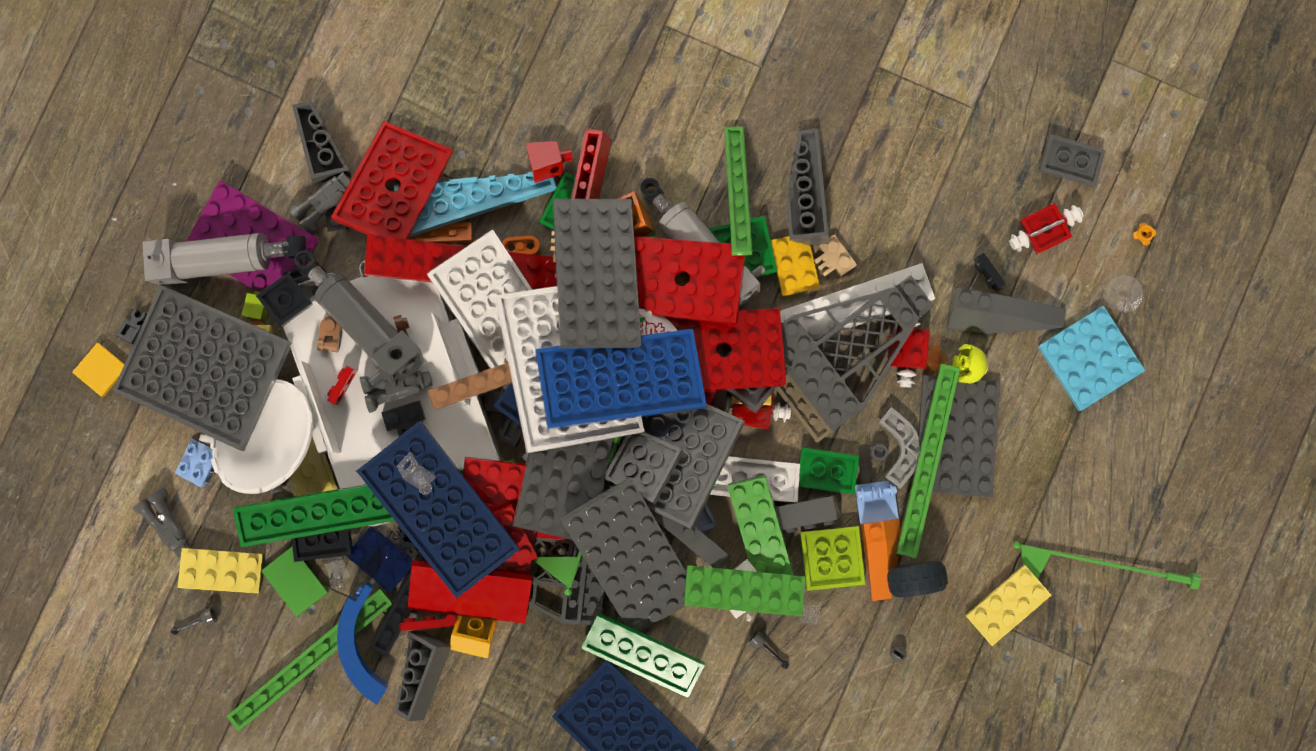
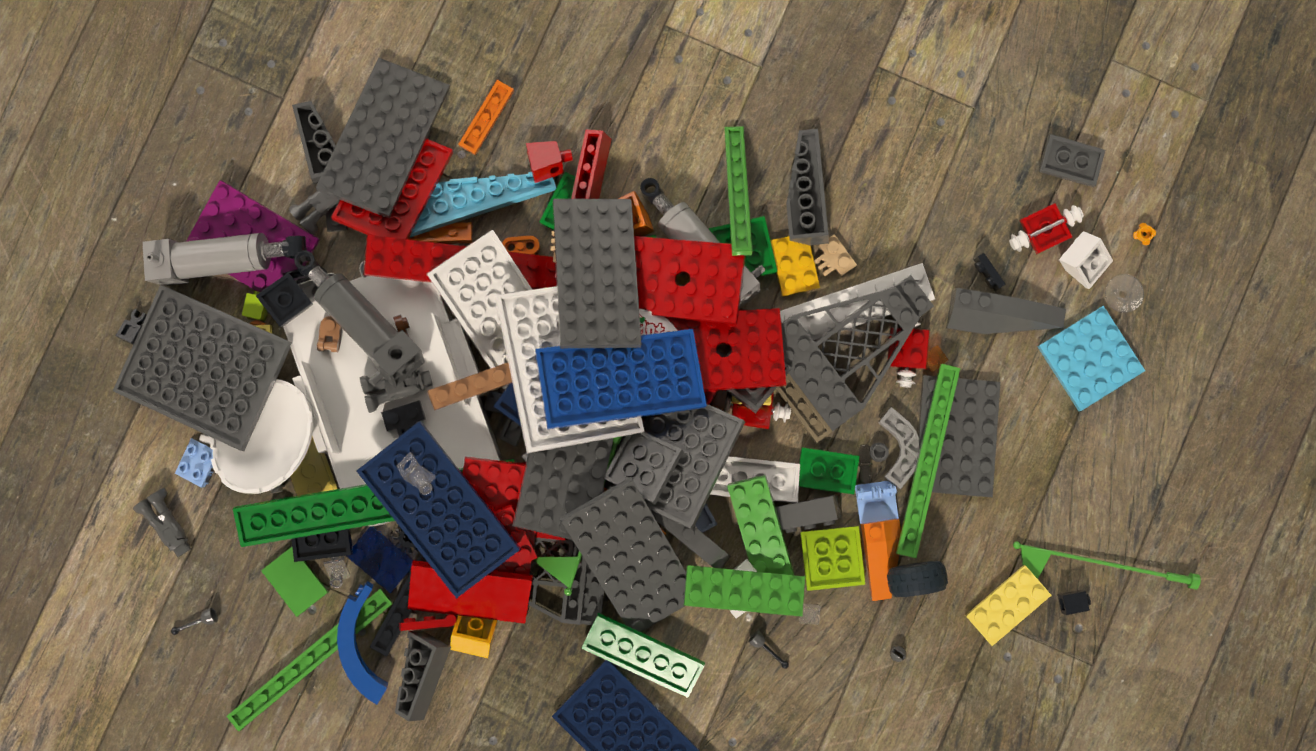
yellow tile [72,343,124,397] -> none
light yellow plate [178,548,263,593] -> none
red plate [327,366,357,405] -> none
neon yellow cylinder [952,344,988,384] -> none
none -> dark grey plate [316,58,450,219]
none -> orange plate [458,80,514,155]
none -> black brick [1057,590,1091,615]
none -> white slope [1059,231,1113,289]

